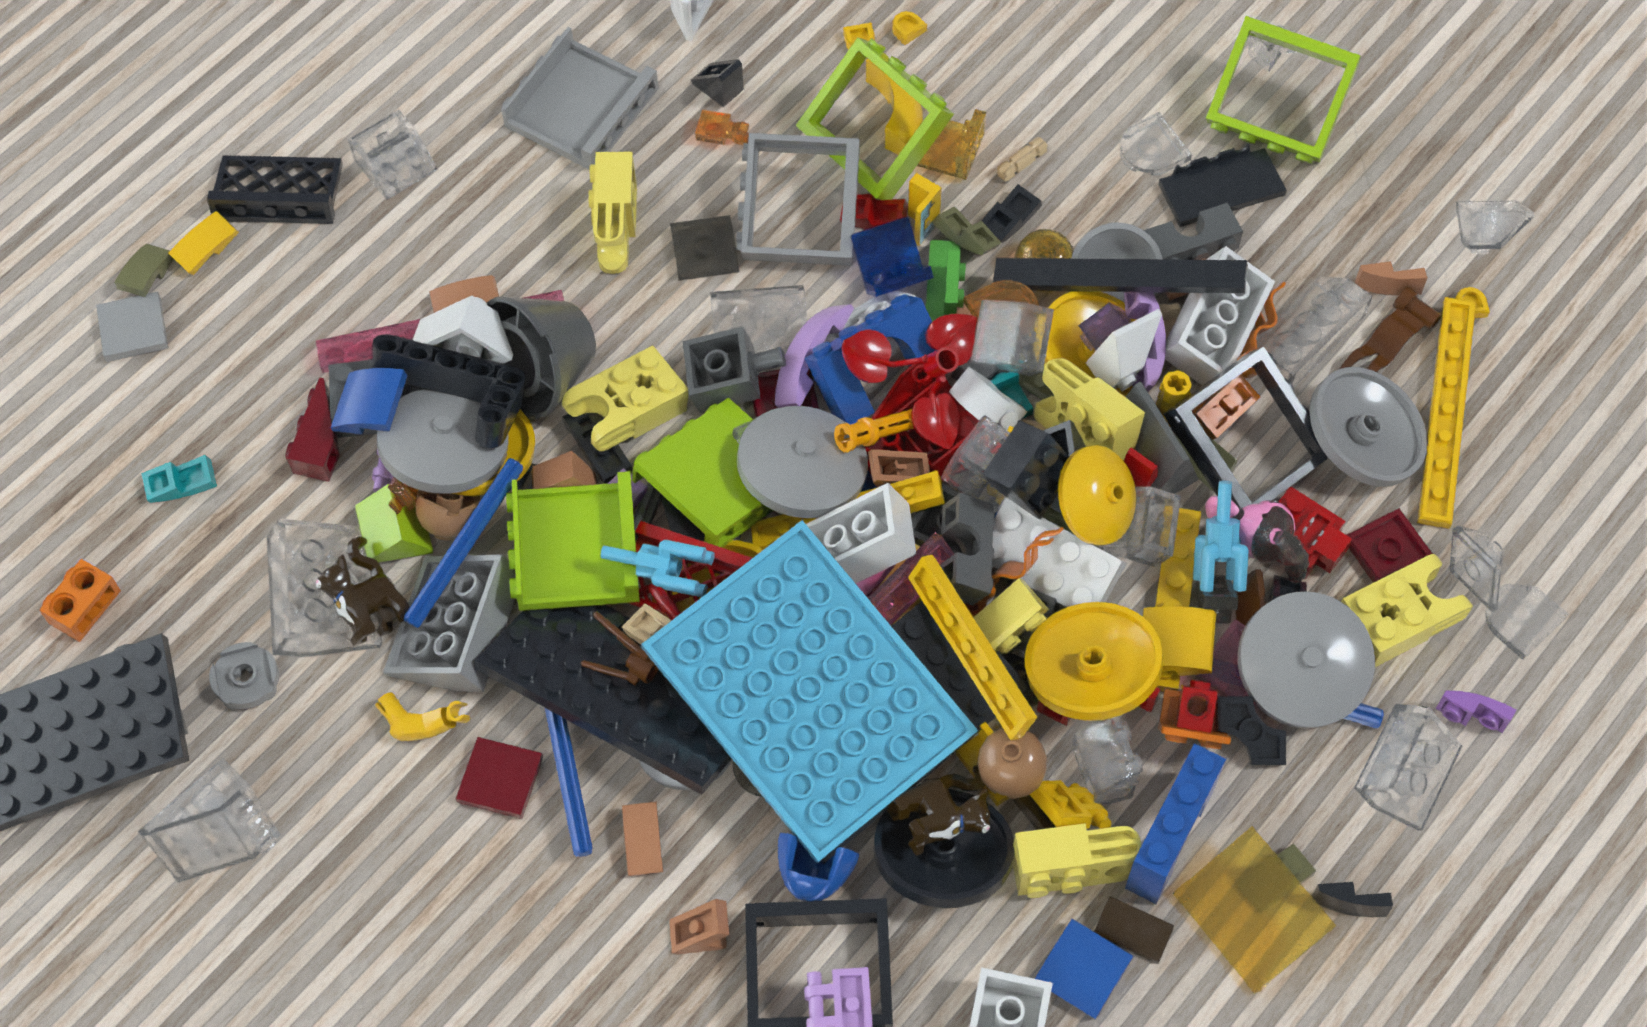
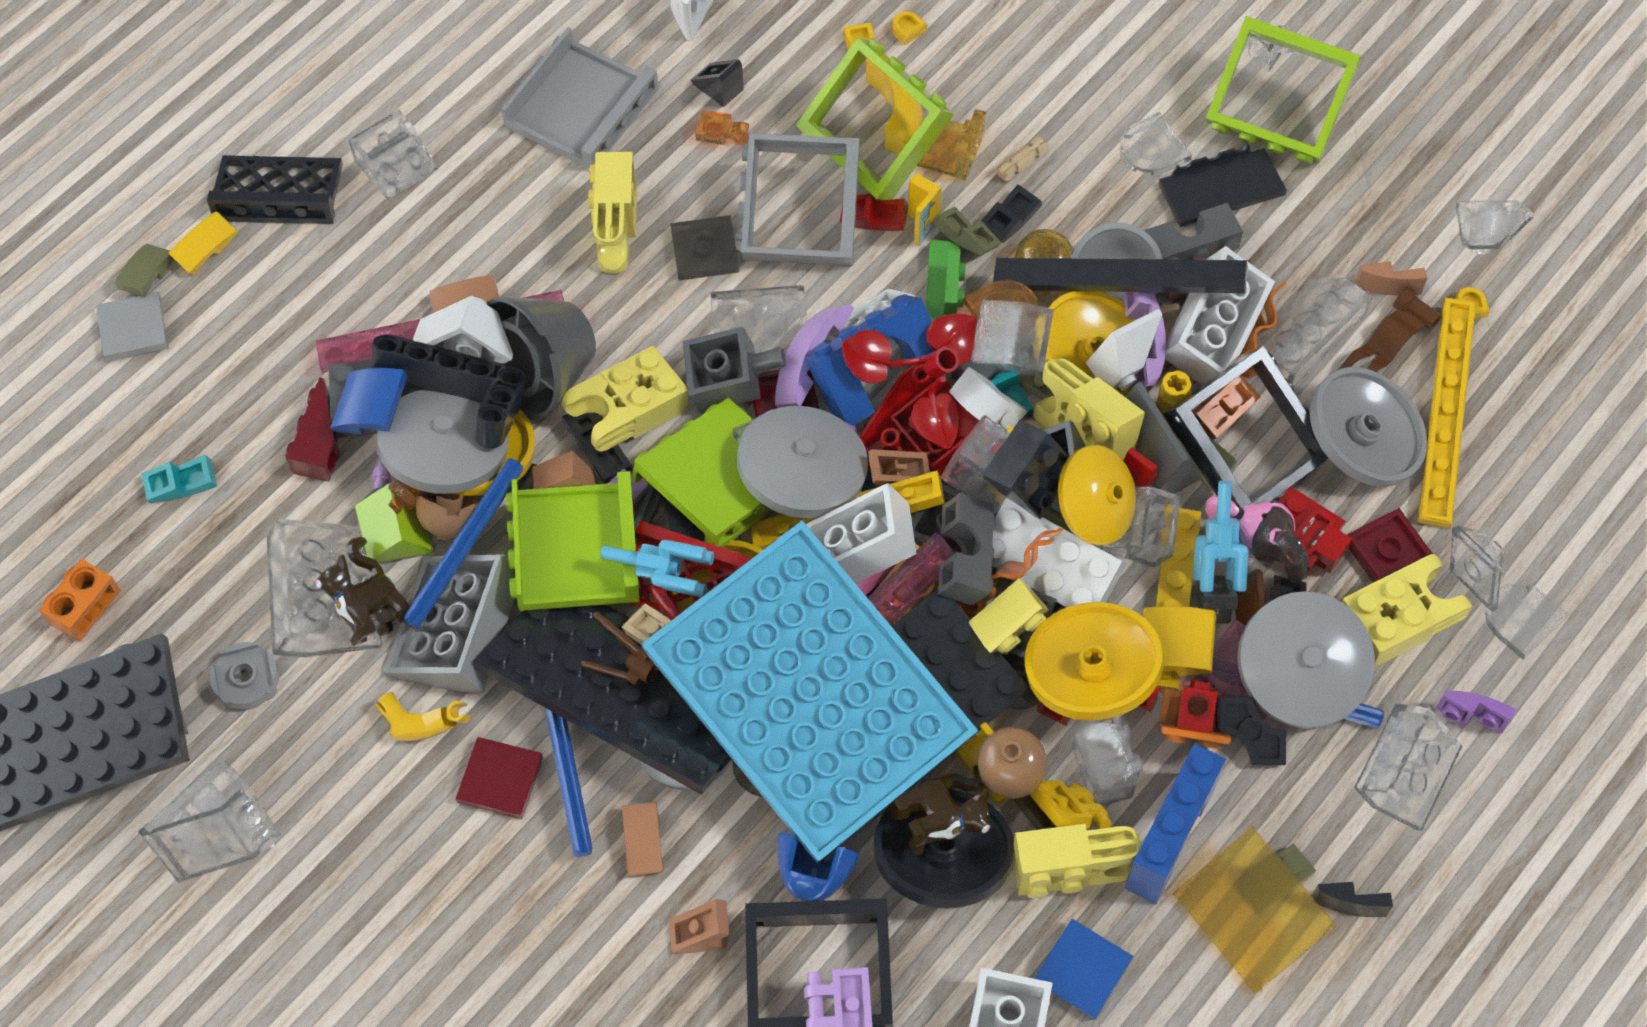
light orange pin [834,409,914,453] -> none
clear blue bracket [850,217,934,297] -> none
yellow plate [908,555,1038,741] -> none
clear purple slope [1078,302,1132,351] -> none
dark brown slope [1094,897,1174,964] -> none

